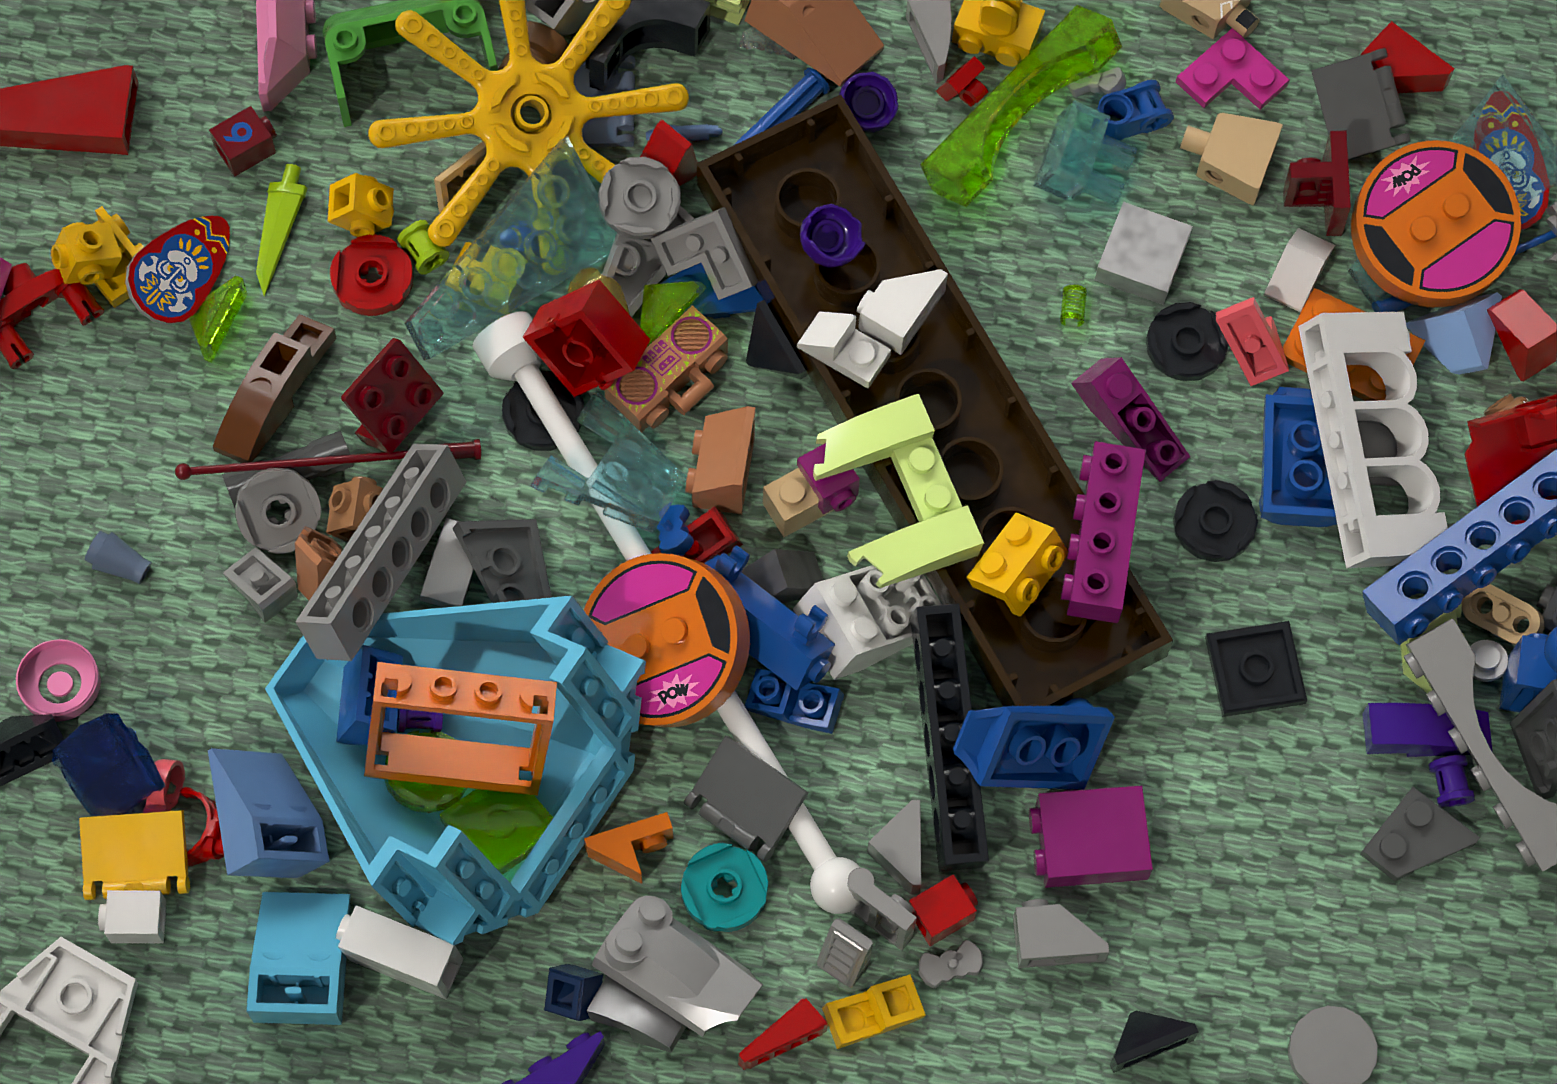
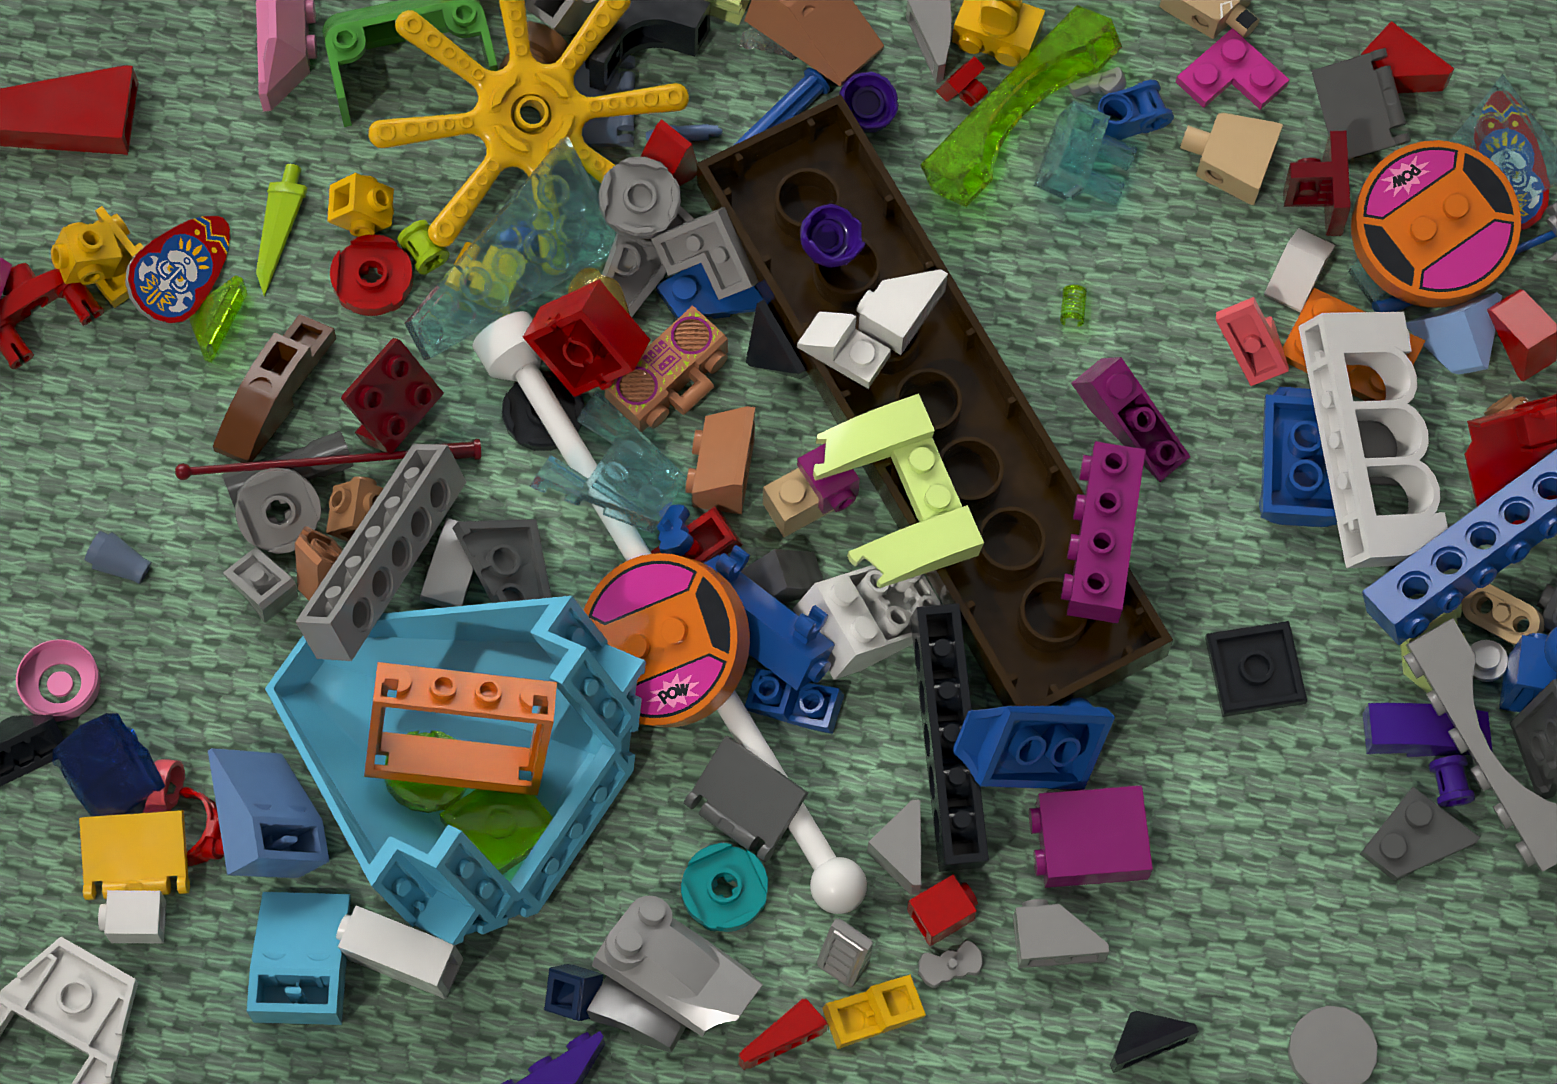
dark red brick [209,106,277,177] -> none
blue brick [336,645,403,745] -> none
dark purple bush [396,708,443,734] -> none
tan slope [434,141,486,212] -> none
orange slope [584,812,673,884] -> none
clear neon green slope [640,281,707,347] -> none
light grey plate [847,868,917,951] -> none
yellow bracket [966,513,1068,617] -> none
flat silver piece [1095,202,1193,305] -> none
black tile [1146,302,1229,381] -> none
black tile [1173,480,1258,562] -> none

